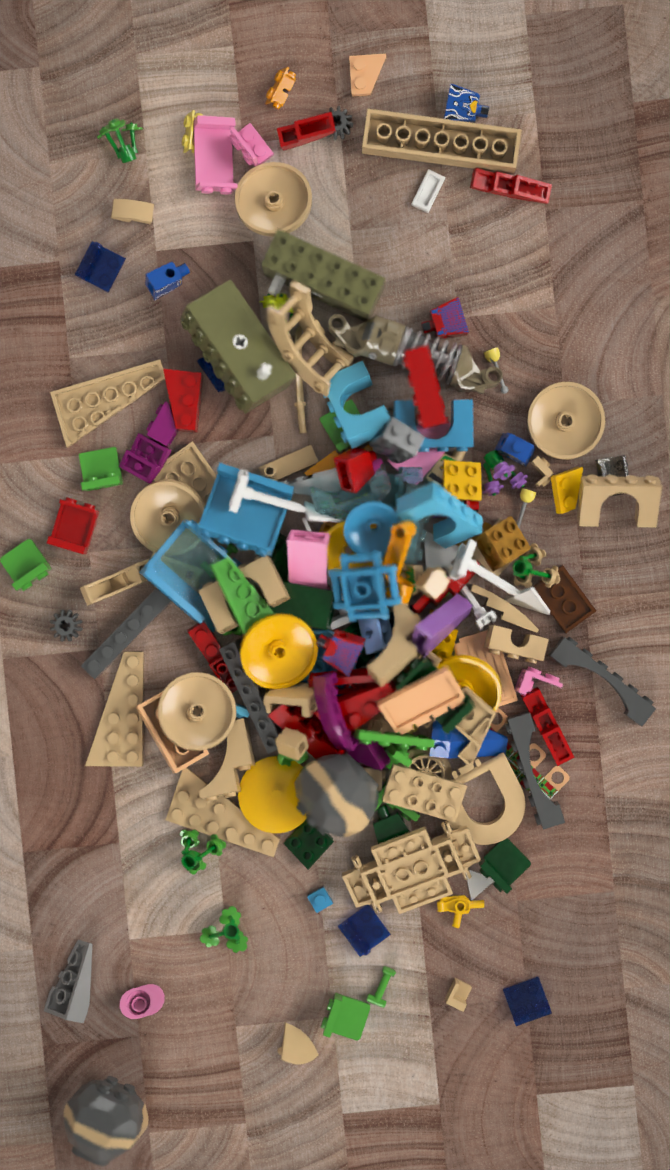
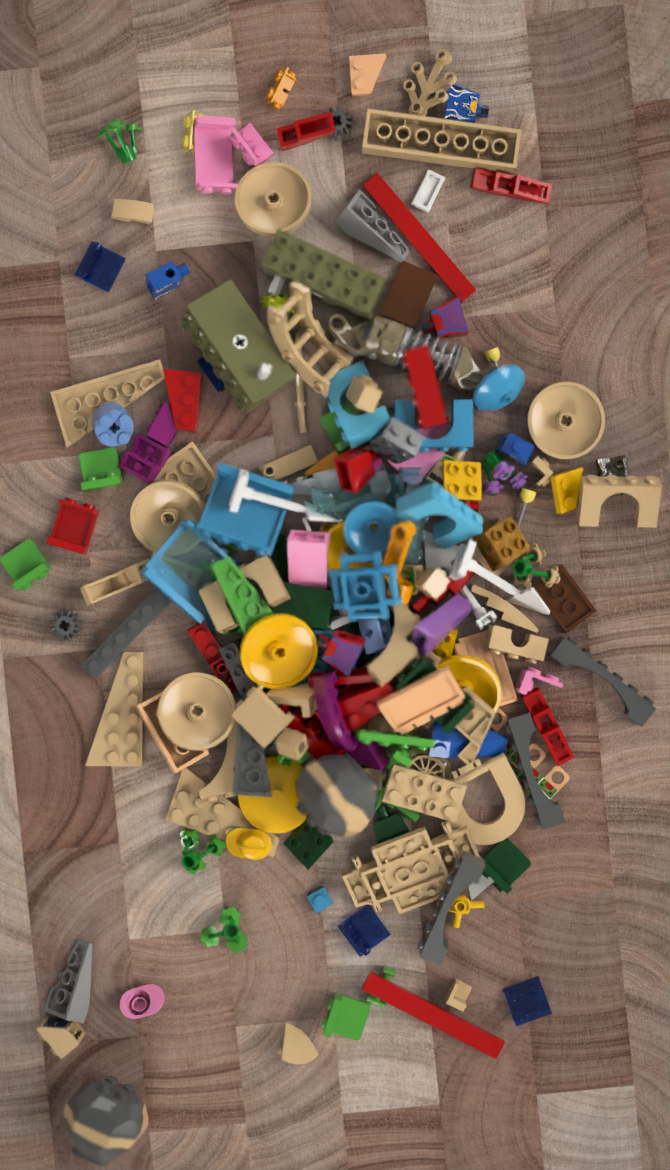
none -> tan slope [36,1016,86,1059]
none -> medium blue brick [91,402,134,446]
none -> yellow piece [226,828,272,860]
none -> tan panel [231,685,295,748]
none -> dark grey wing [233,723,272,797]
none -> light grey wedge [333,189,410,262]
none -> tan brick [345,374,382,413]
none -> red tile [361,971,505,1059]
none -> red tile [363,172,476,303]
none -> reddish brown tile [380,261,438,329]
none -> tan plant [403,49,457,116]
none -> dark grey arch [417,851,485,965]
none -> dark azure dish [473,365,525,411]

